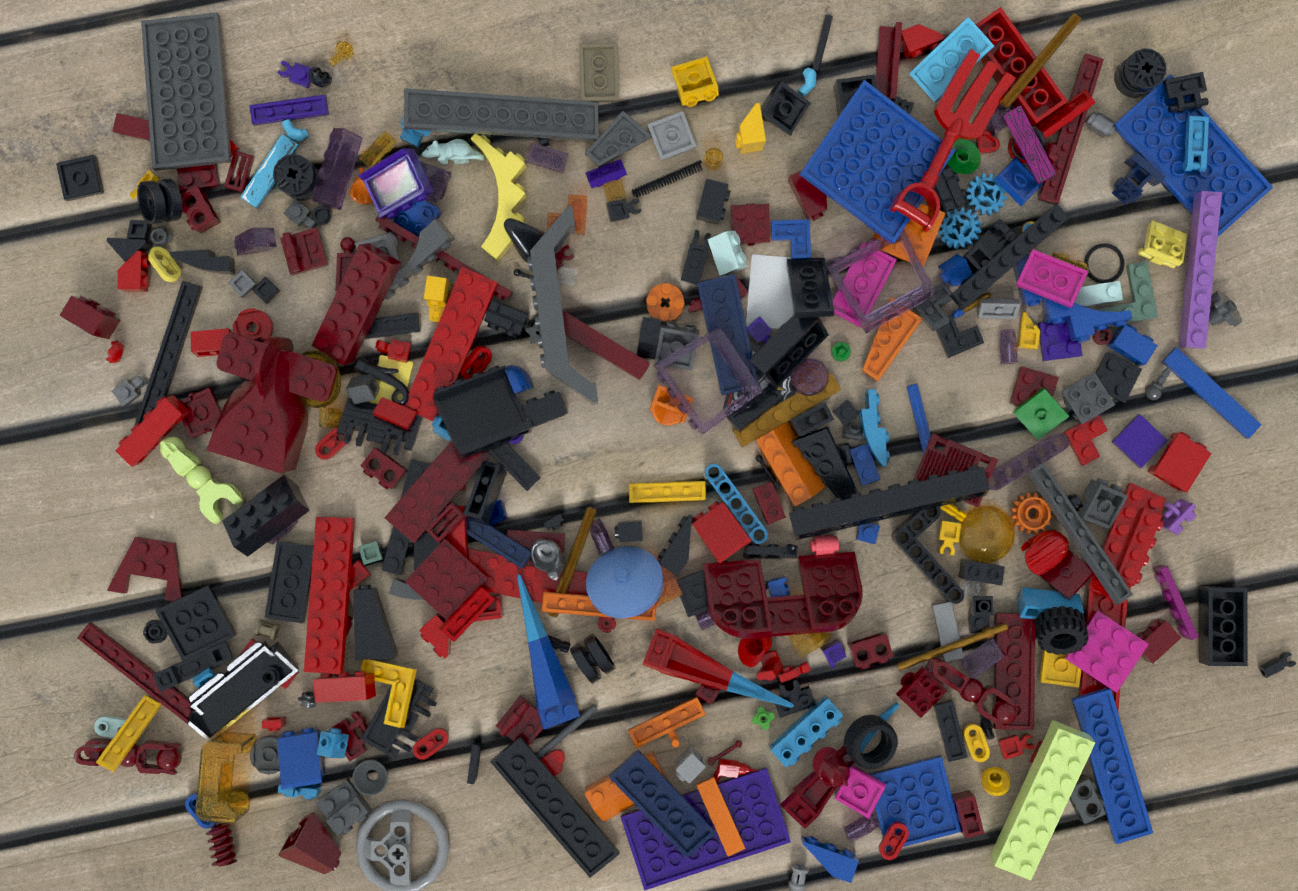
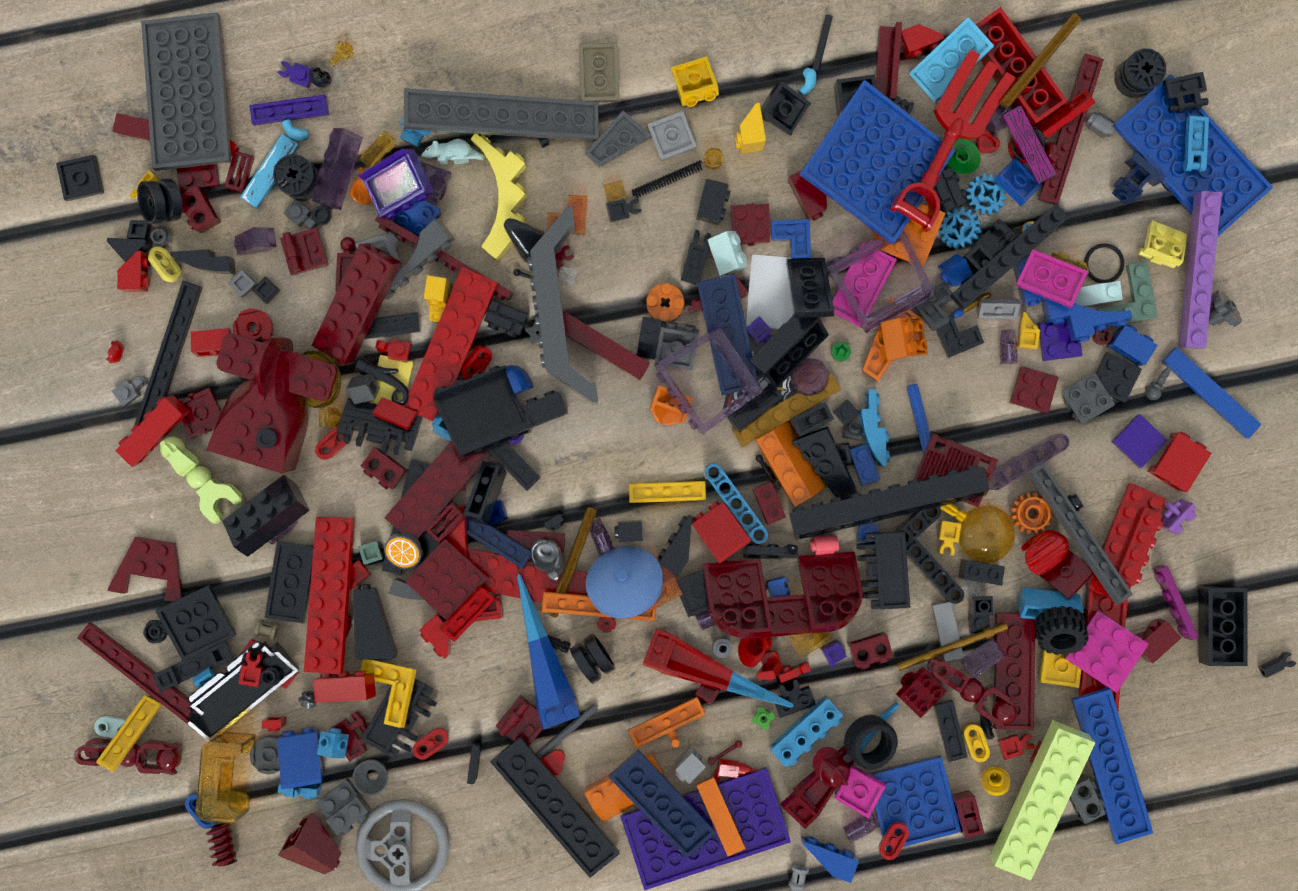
dark red brick [59,295,120,339] -> none
clear purple plate [526,143,569,173] -> none
dark purple plate [585,159,627,188] -> none
green plate [1013,387,1069,440] -> none
red plate [1063,415,1108,466] -> none
dark grey plate [1079,478,1128,529] -> none
none -> red plate [238,651,263,687]
none -> black tile [256,428,277,448]
none -> tile [384,532,423,569]
none -> flat silver brick [712,636,732,658]
none -> black hinge [856,531,911,610]
none -> orange slope [880,316,928,361]

